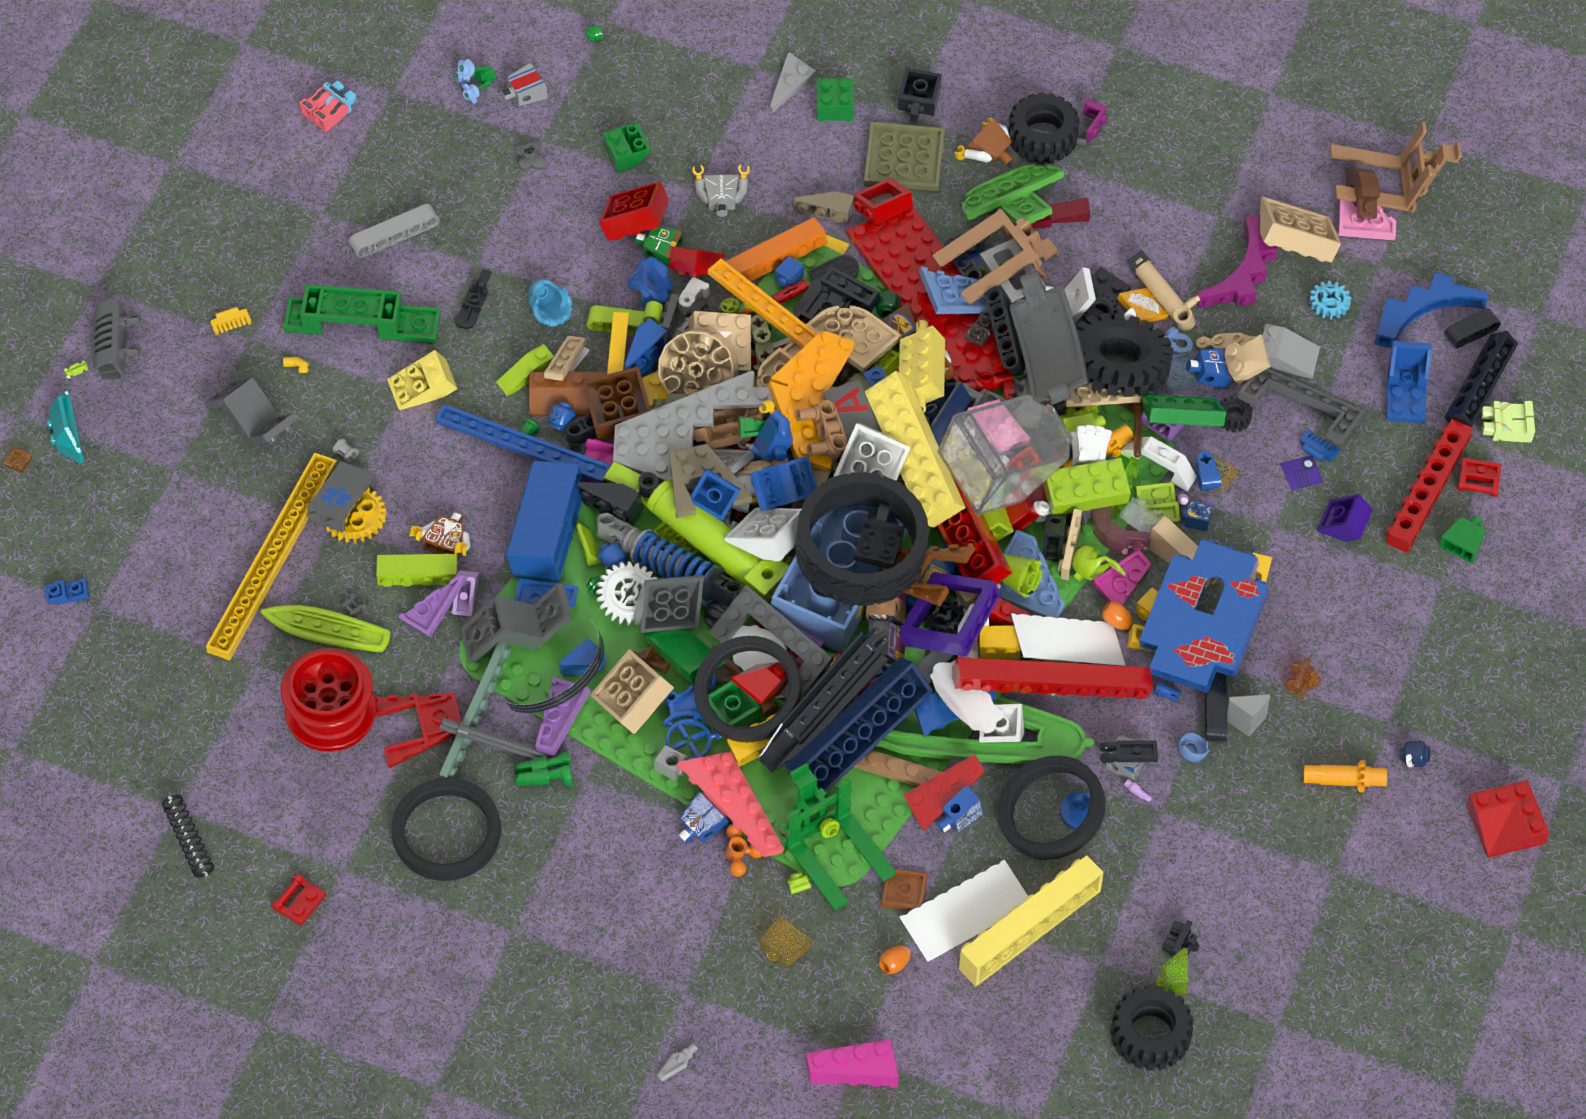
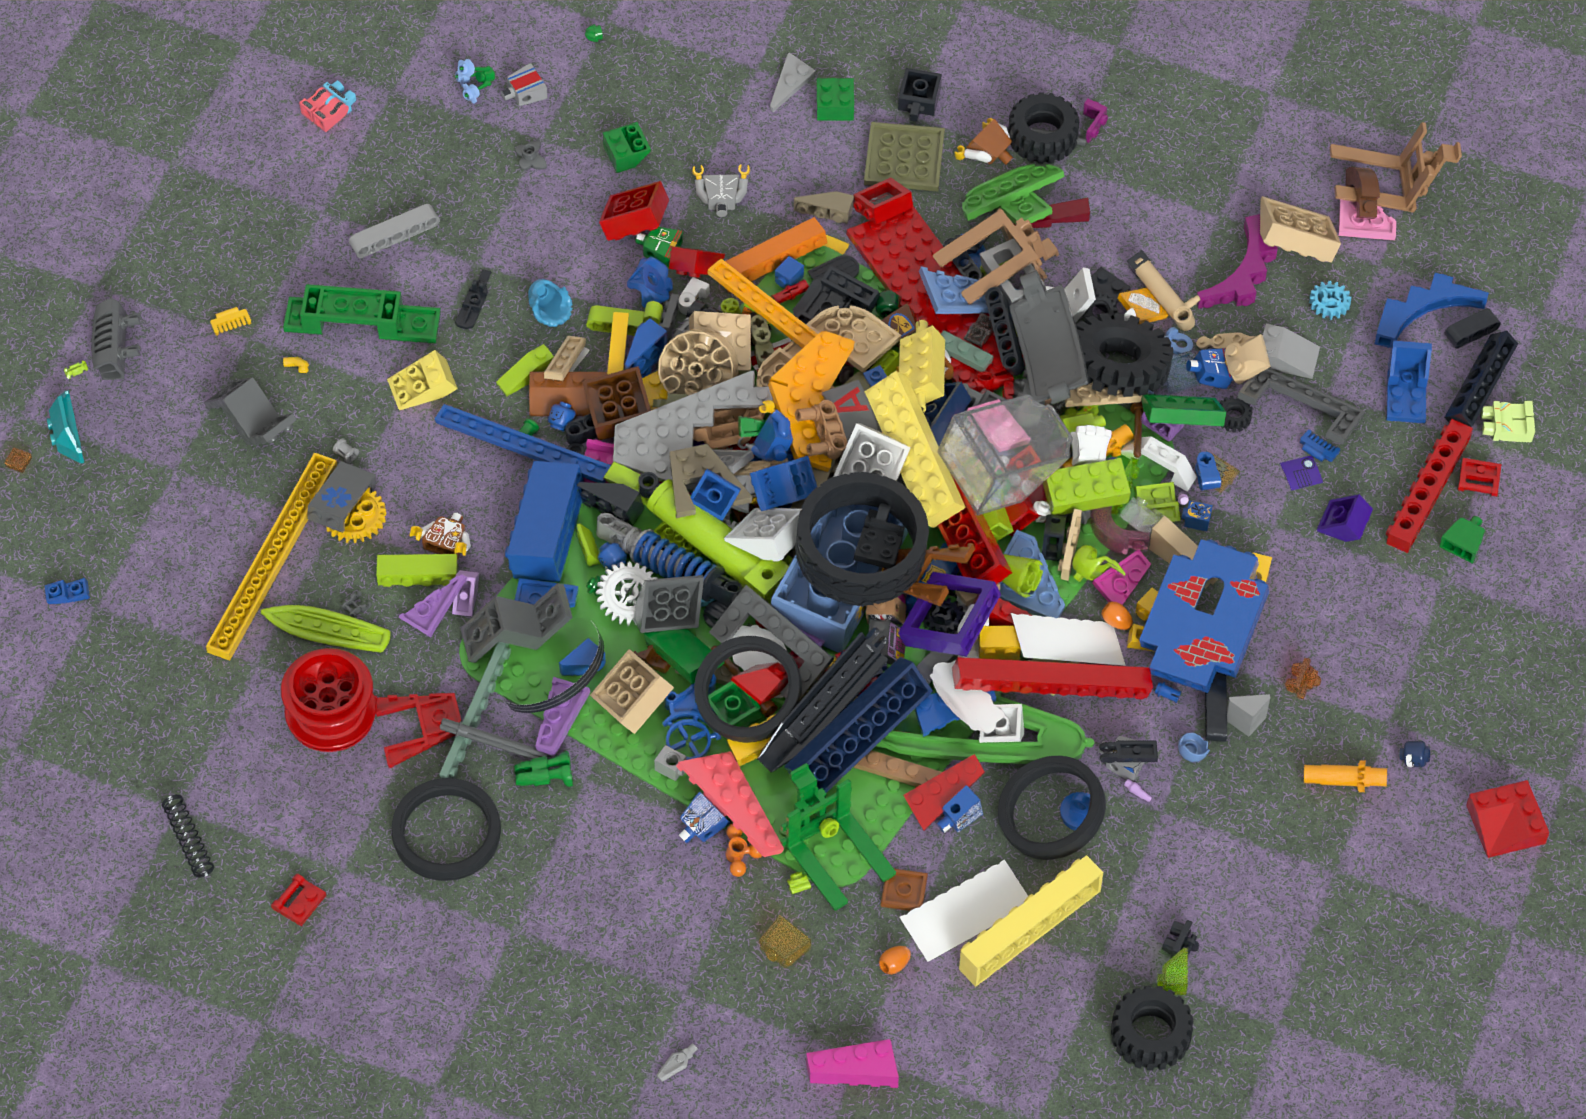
none -> sand green plate [941,331,993,372]

